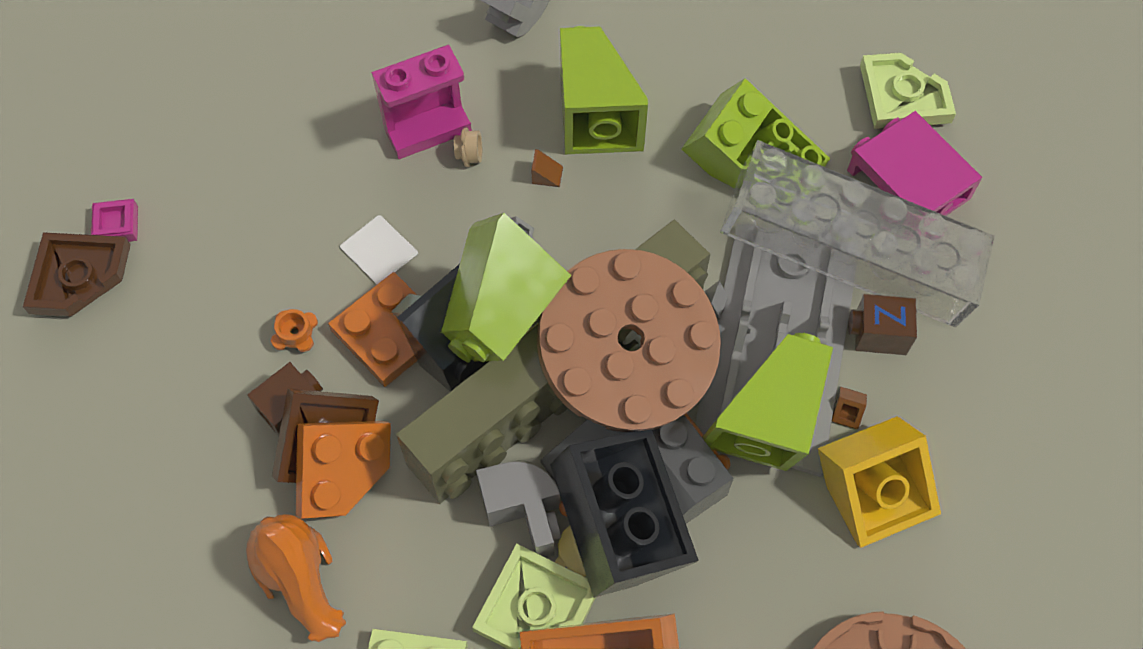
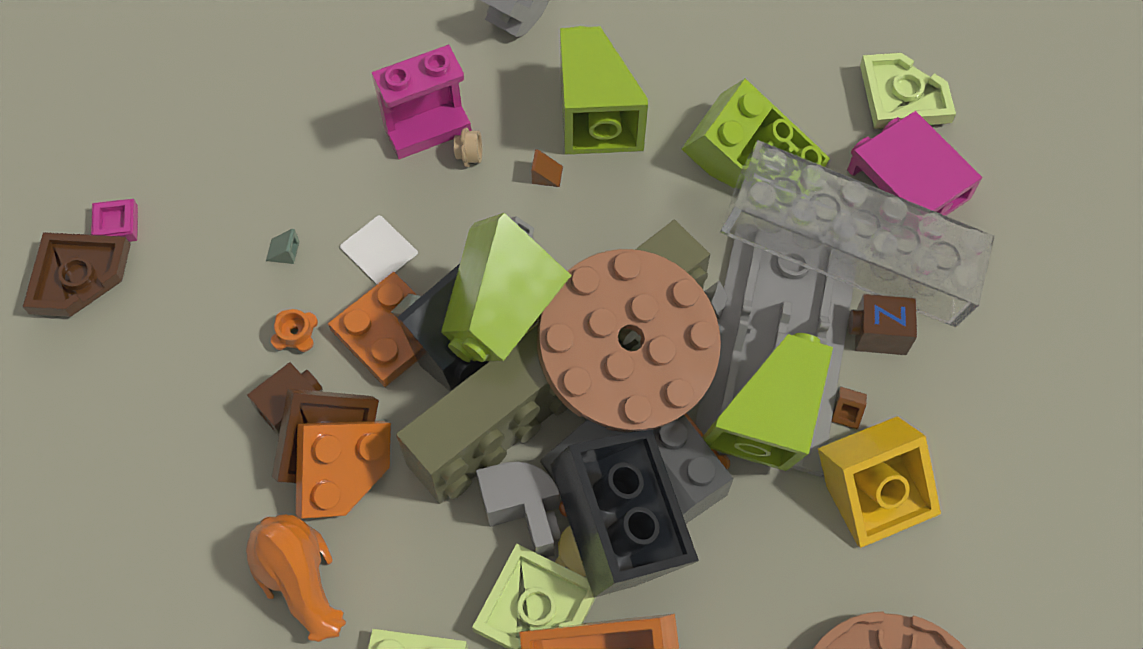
none -> sand green piece [266,229,300,264]

